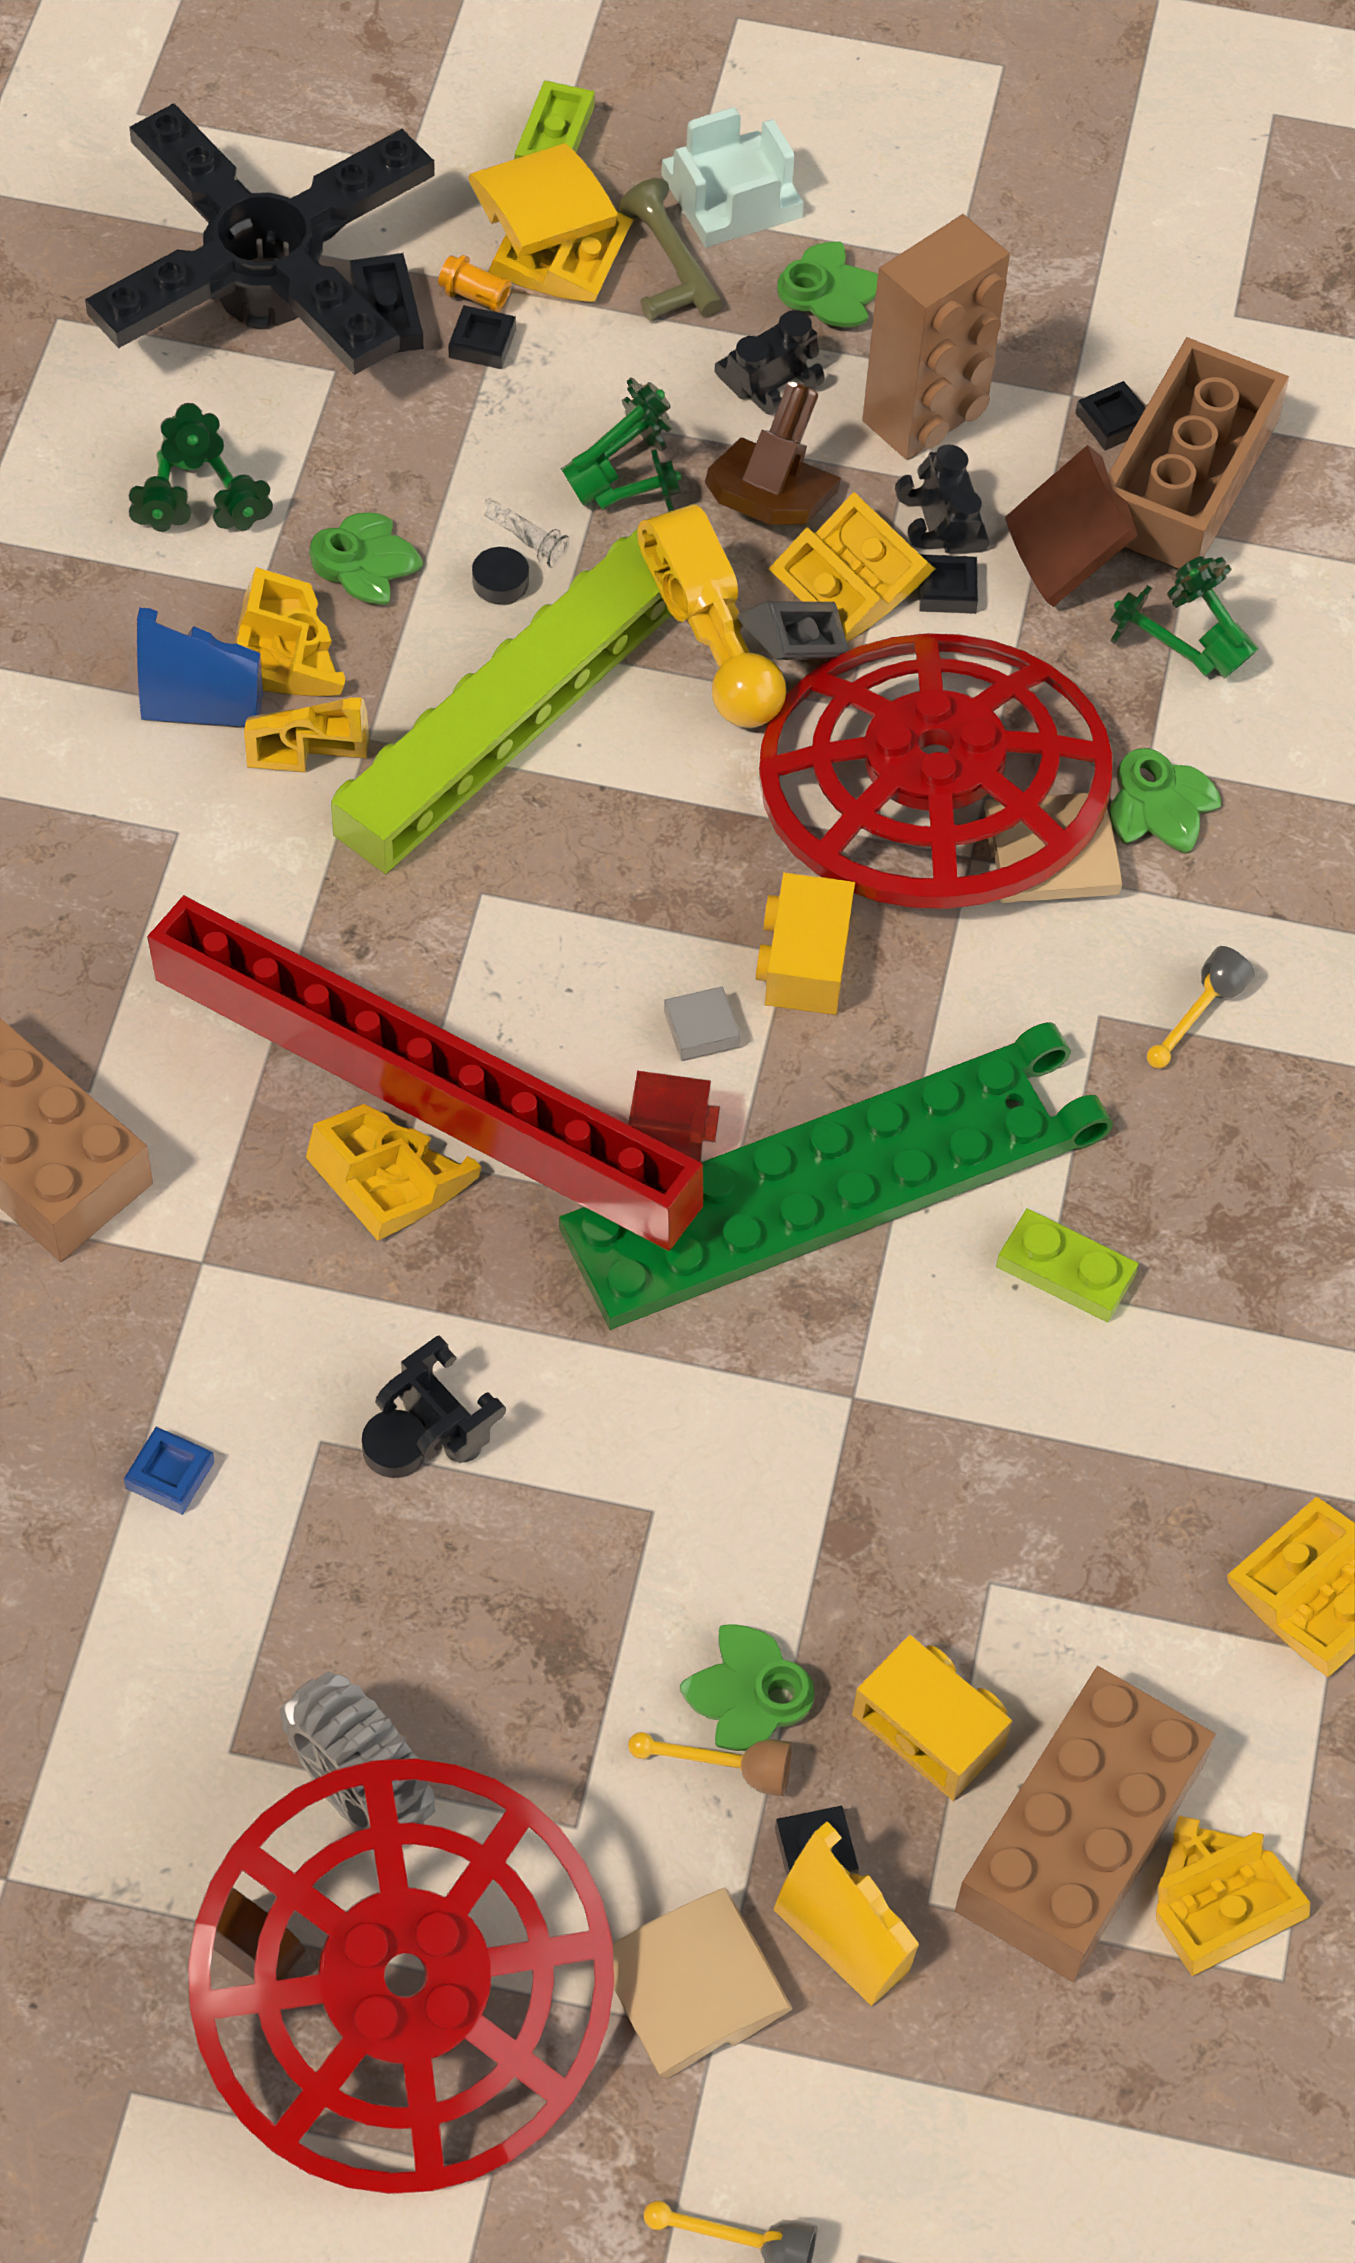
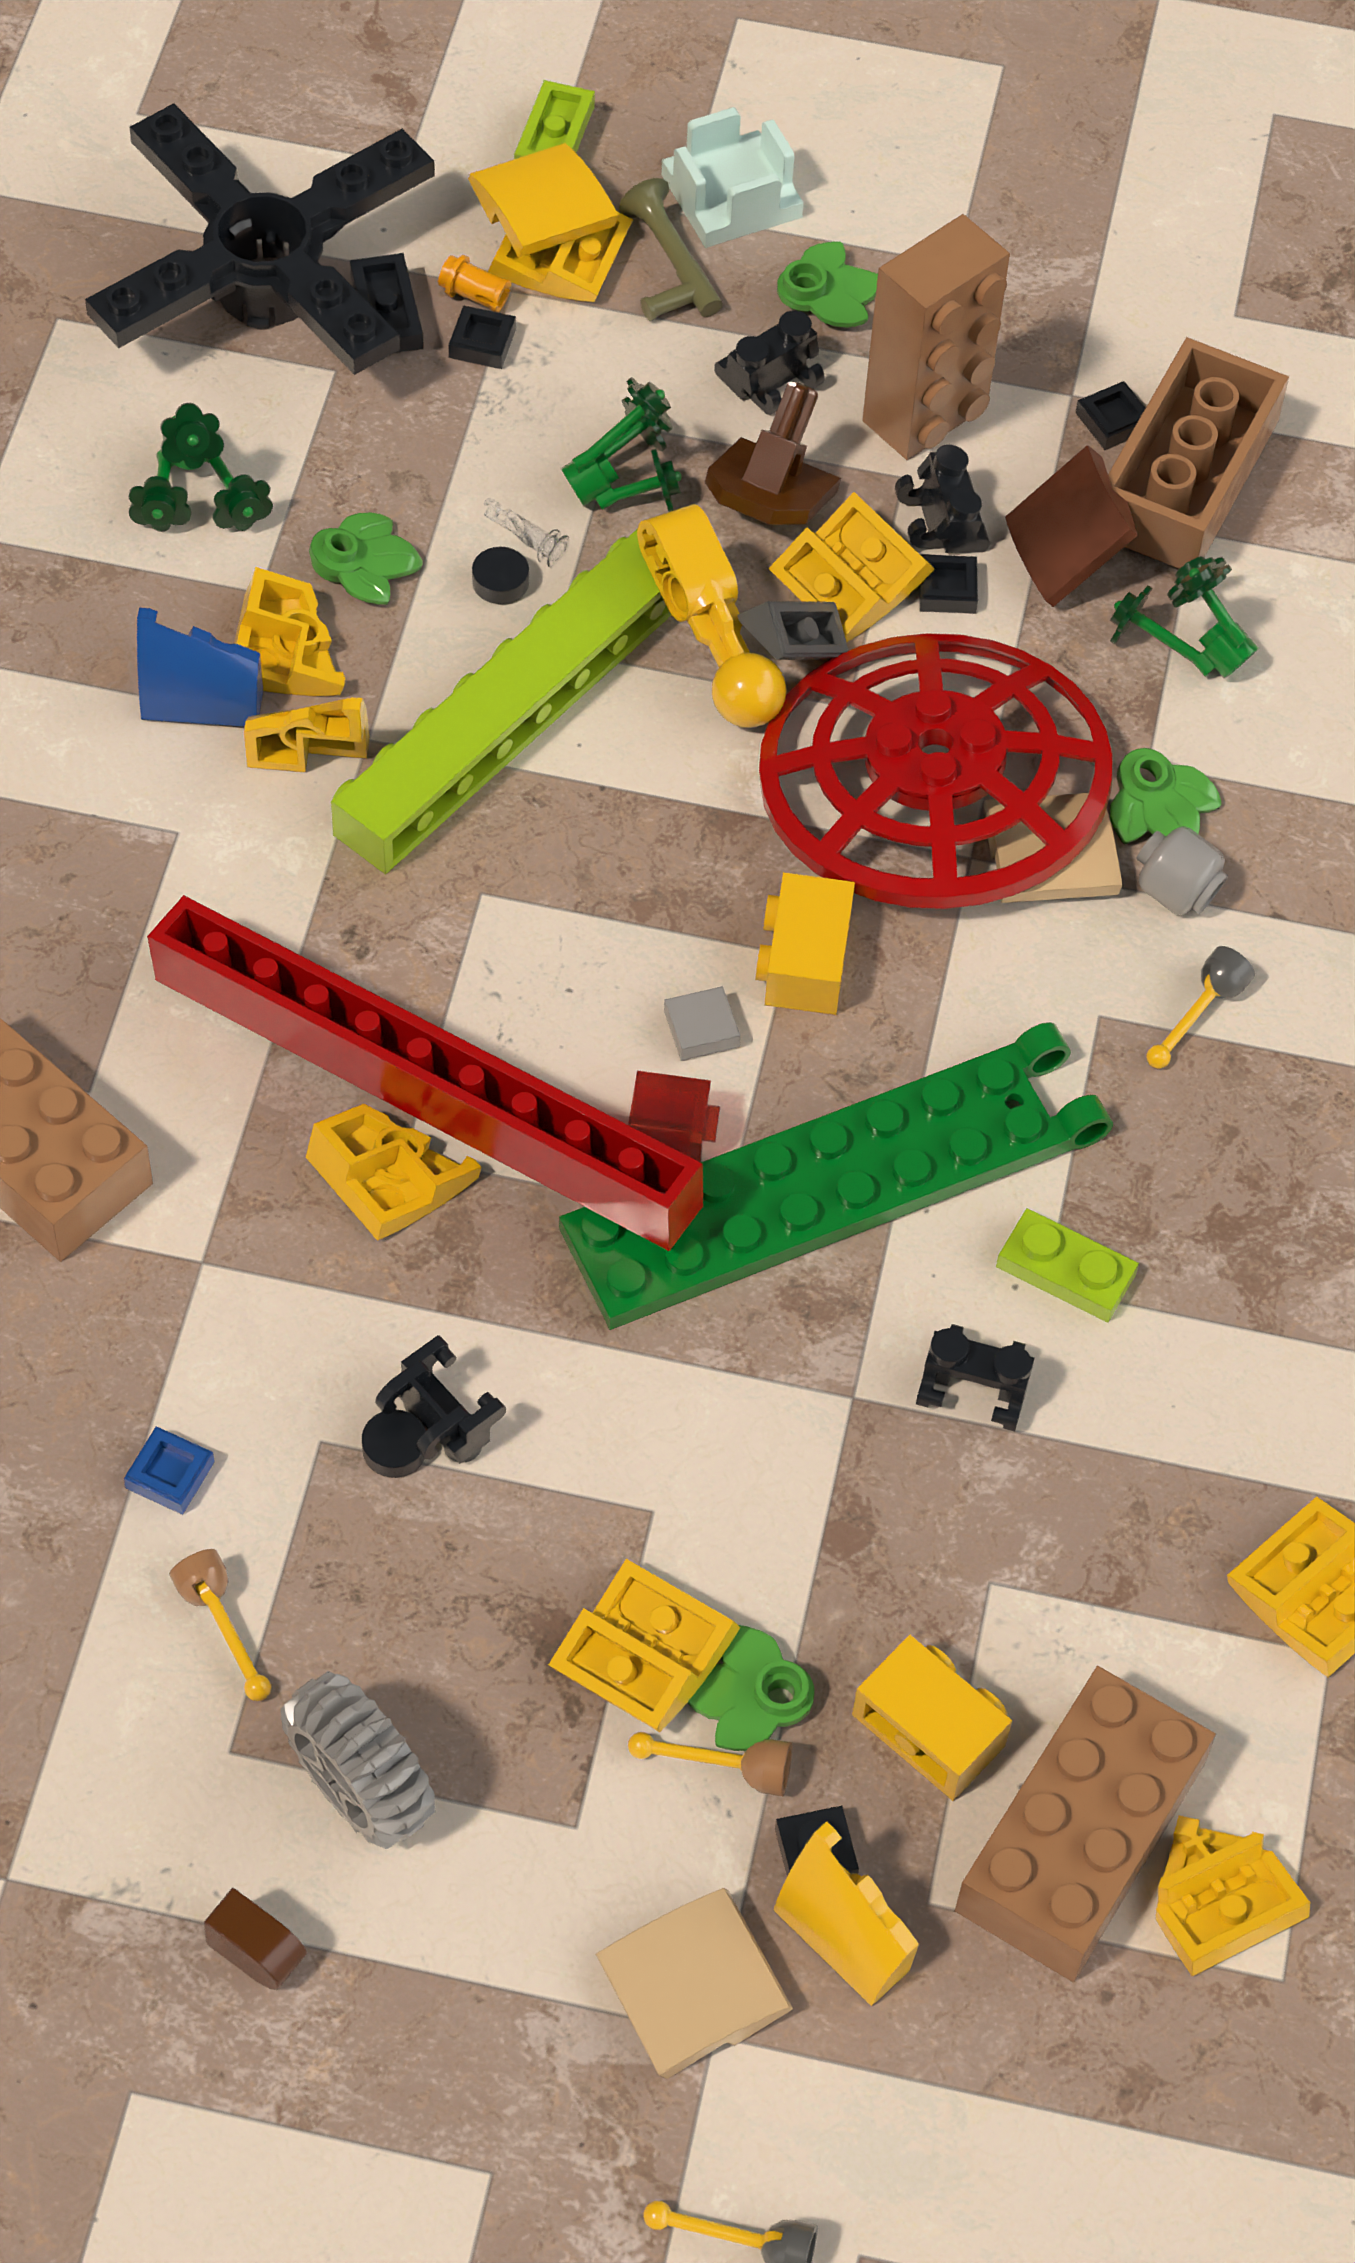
red dish [188,1758,614,2194] -> none
none -> hinge [169,1549,271,1701]
none -> yellow slope [548,1559,740,1733]
none -> black piece [916,1324,1035,1432]
none -> light grey head [1136,826,1228,915]

